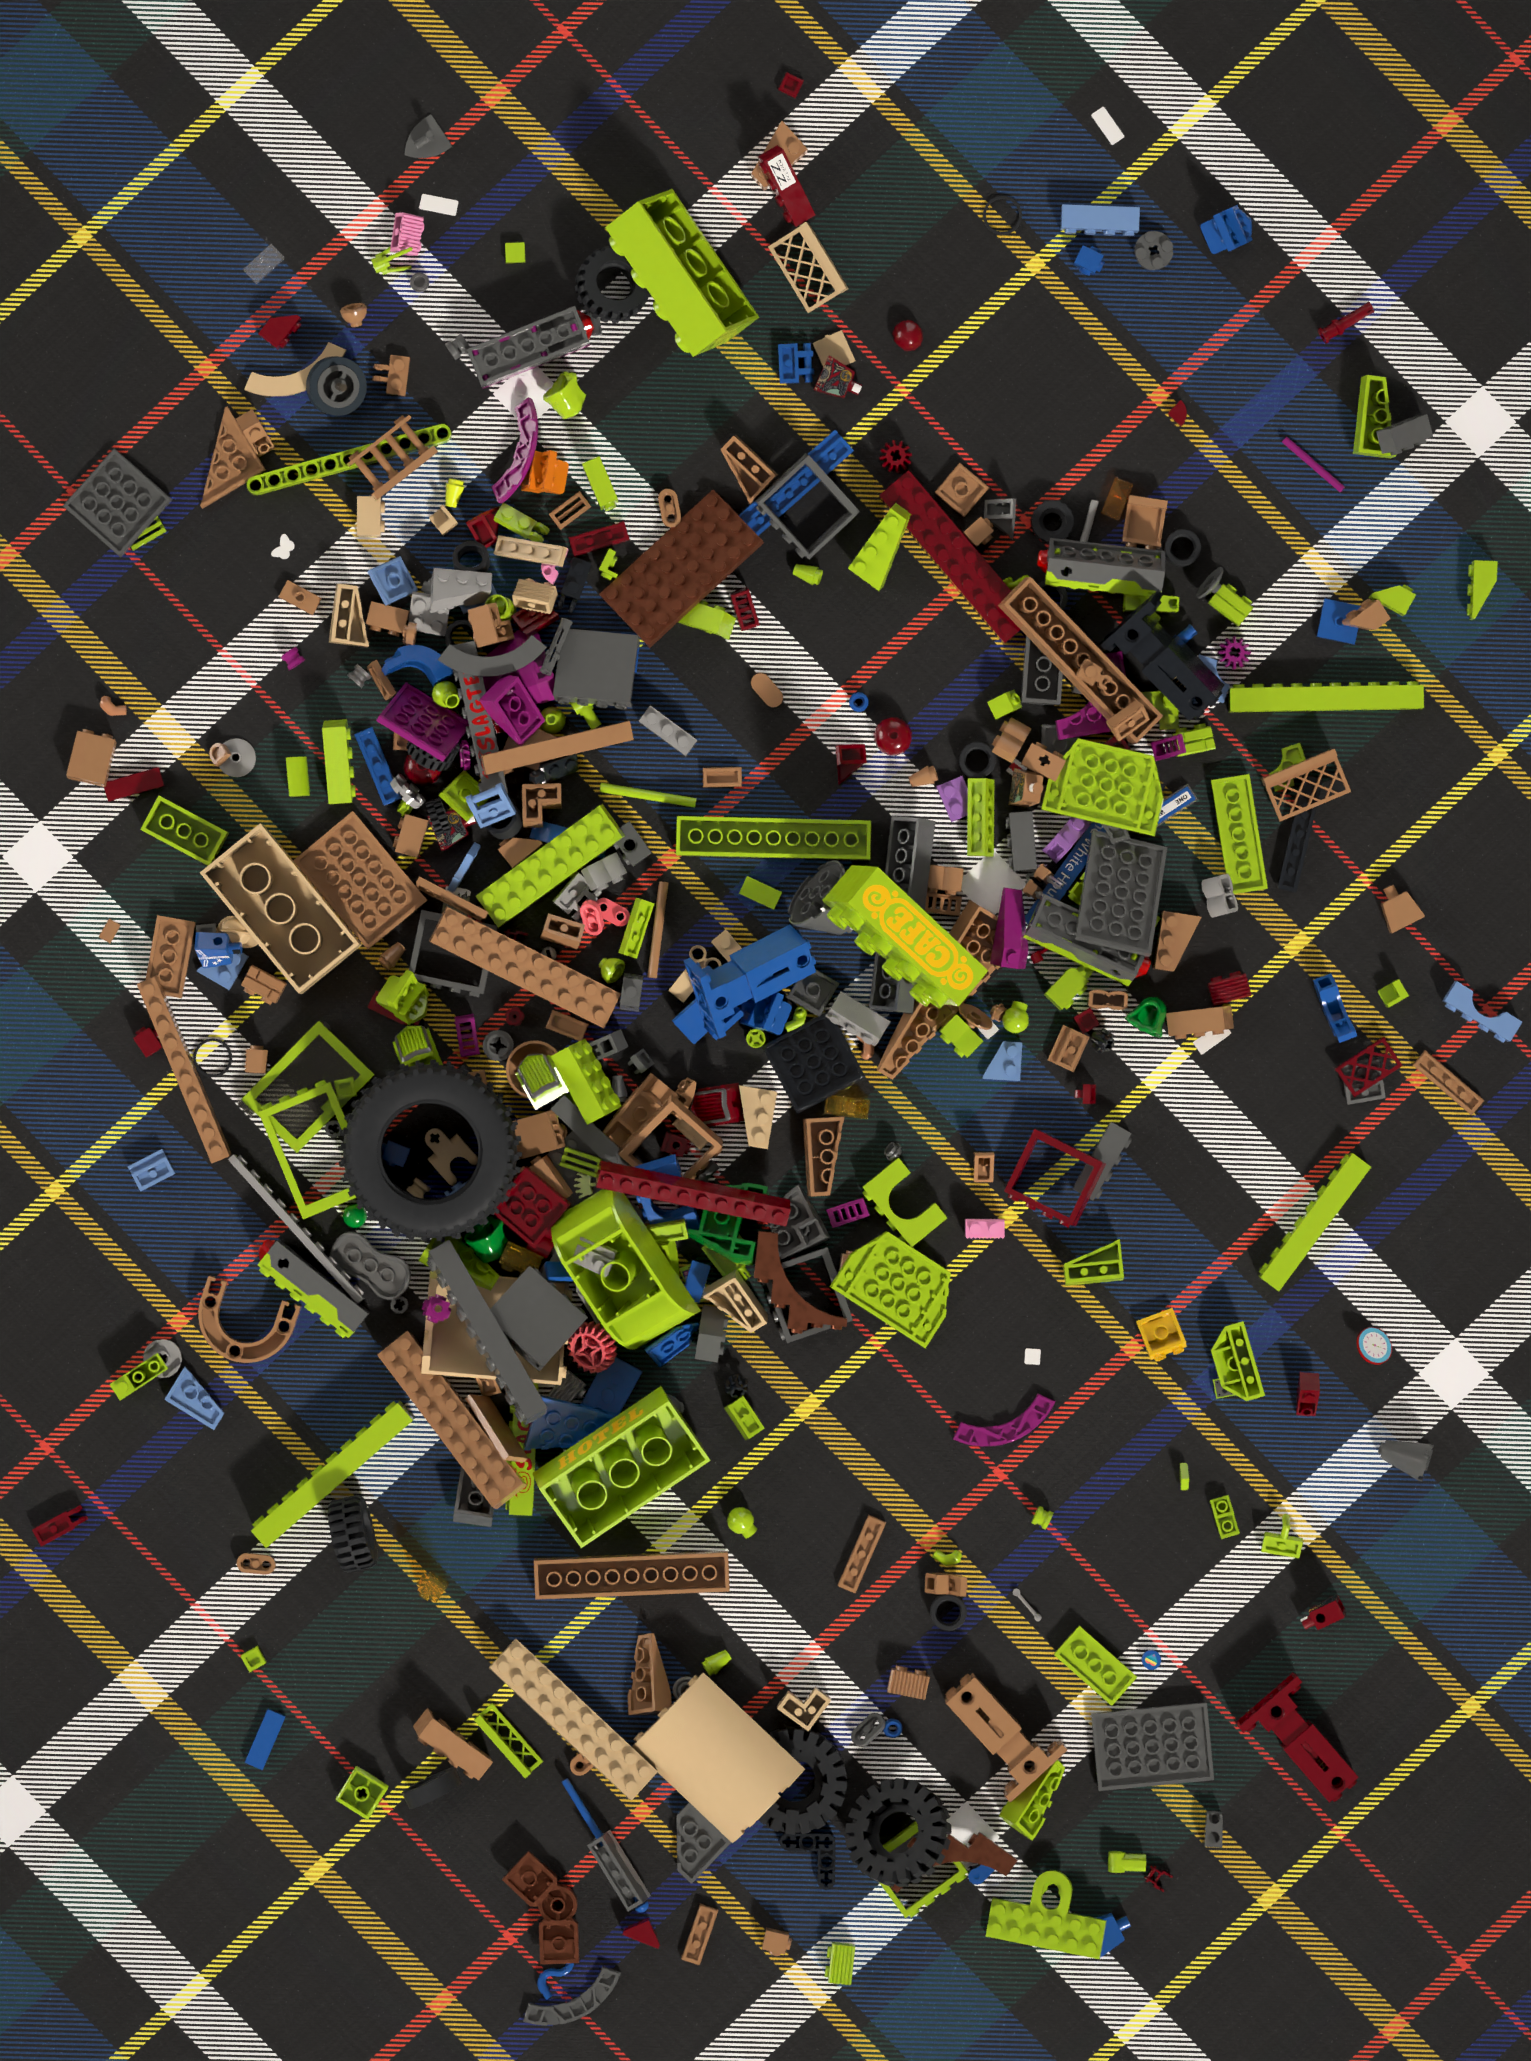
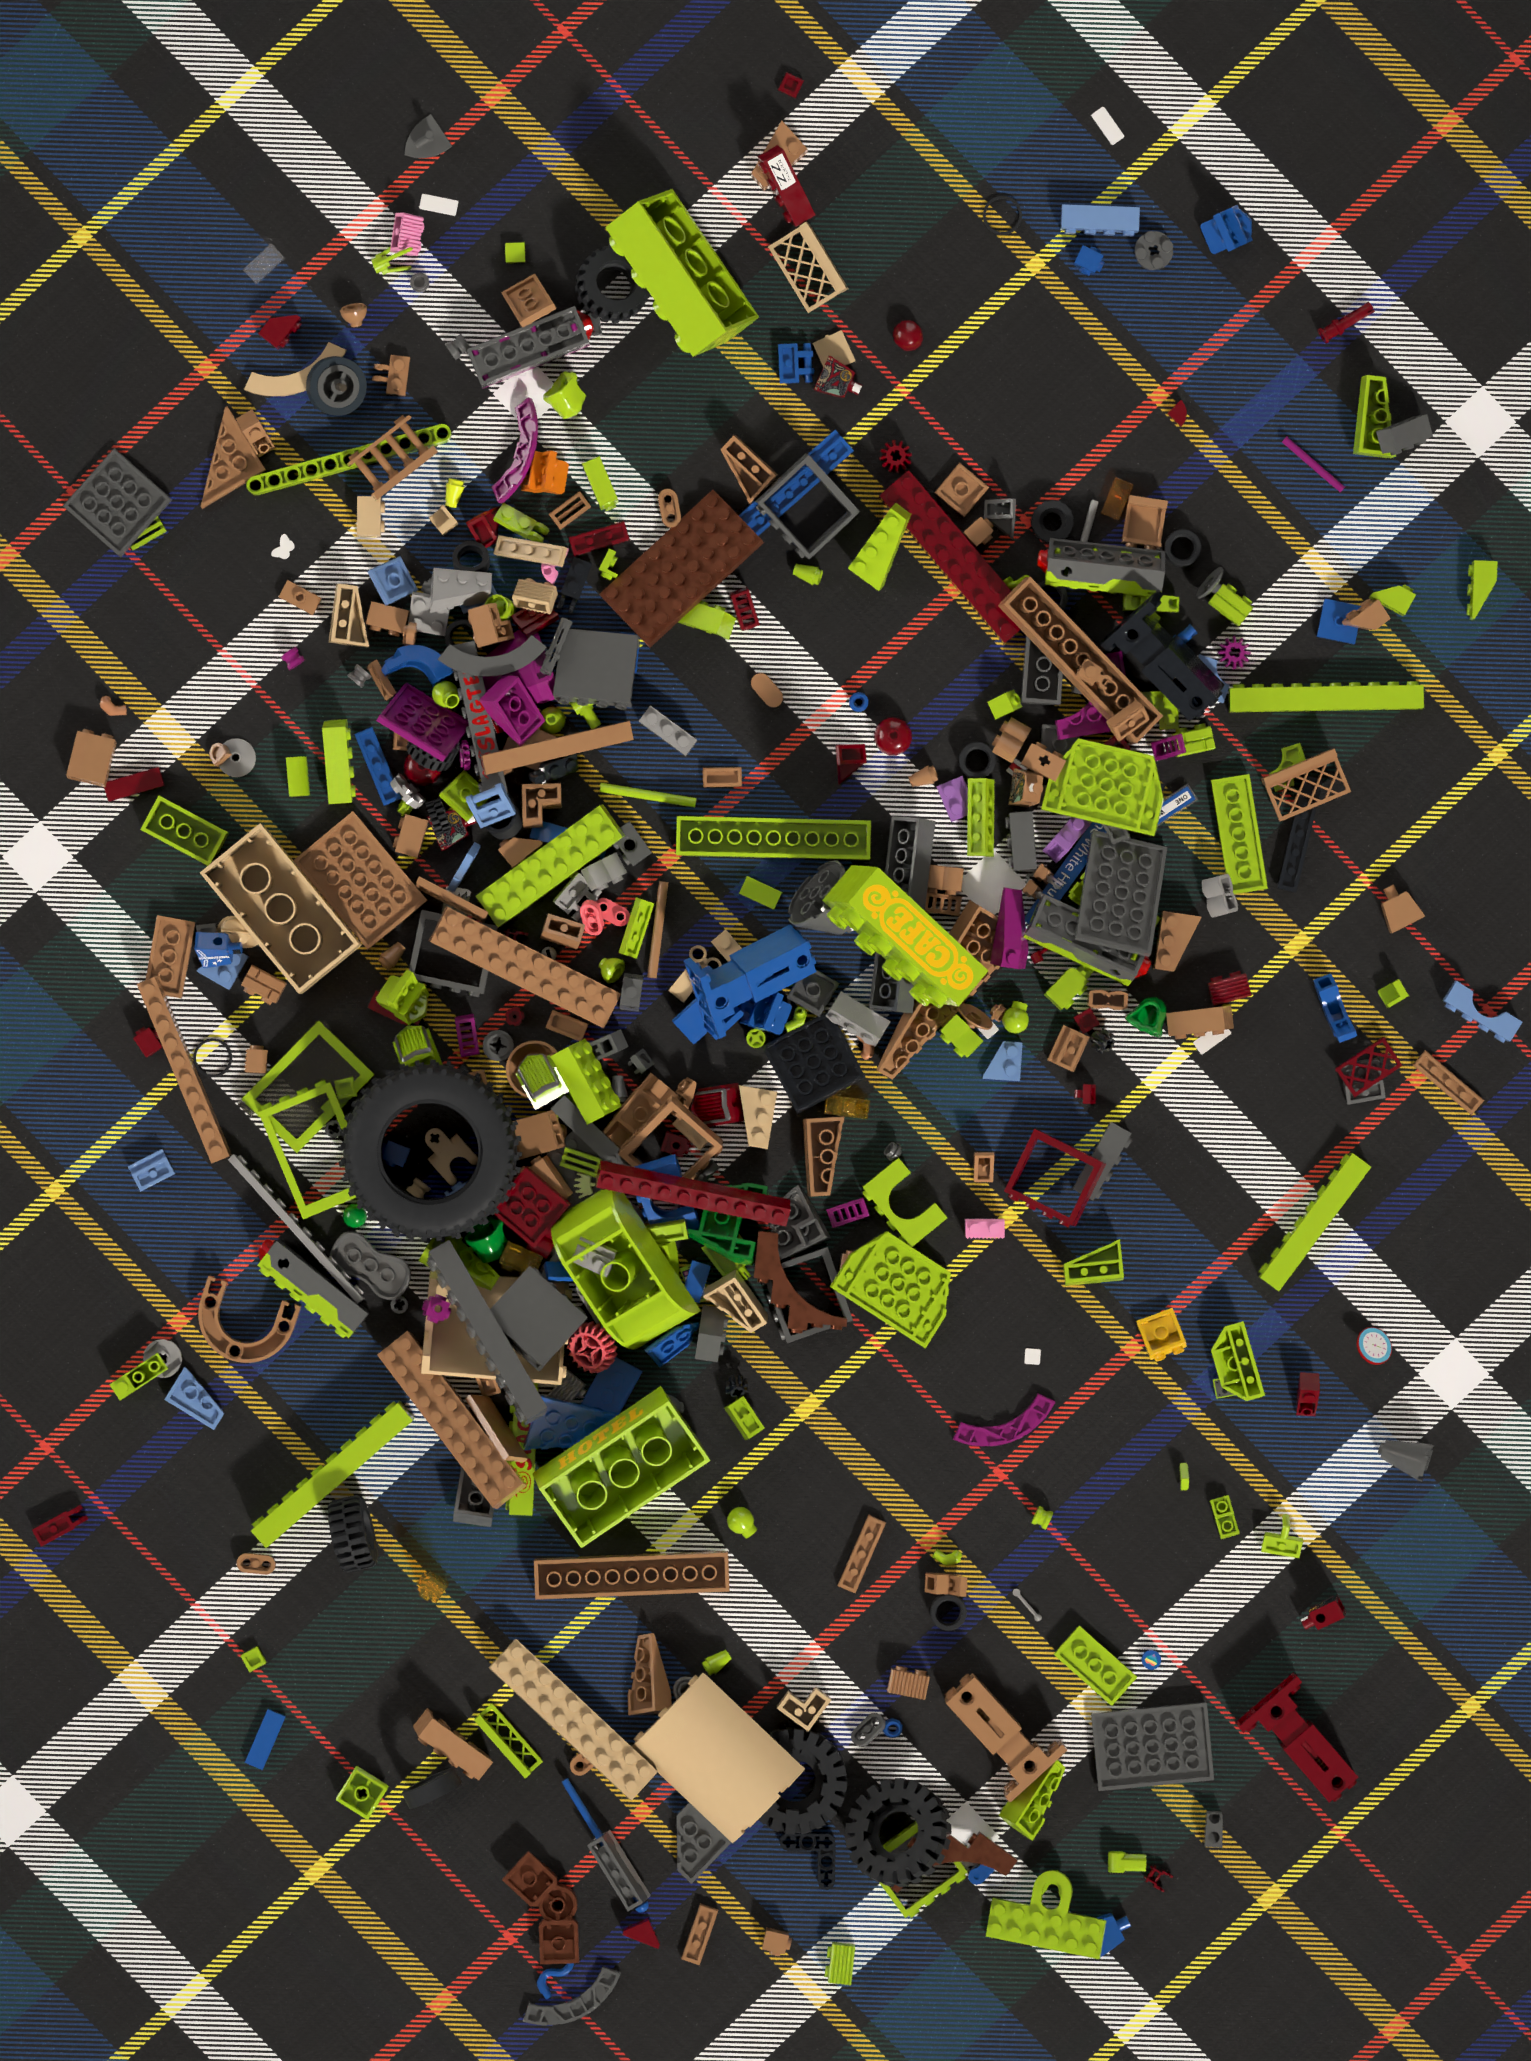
medium nougat sticker [99,919,121,943] -> none
none -> medium nougat plate [501,274,556,328]

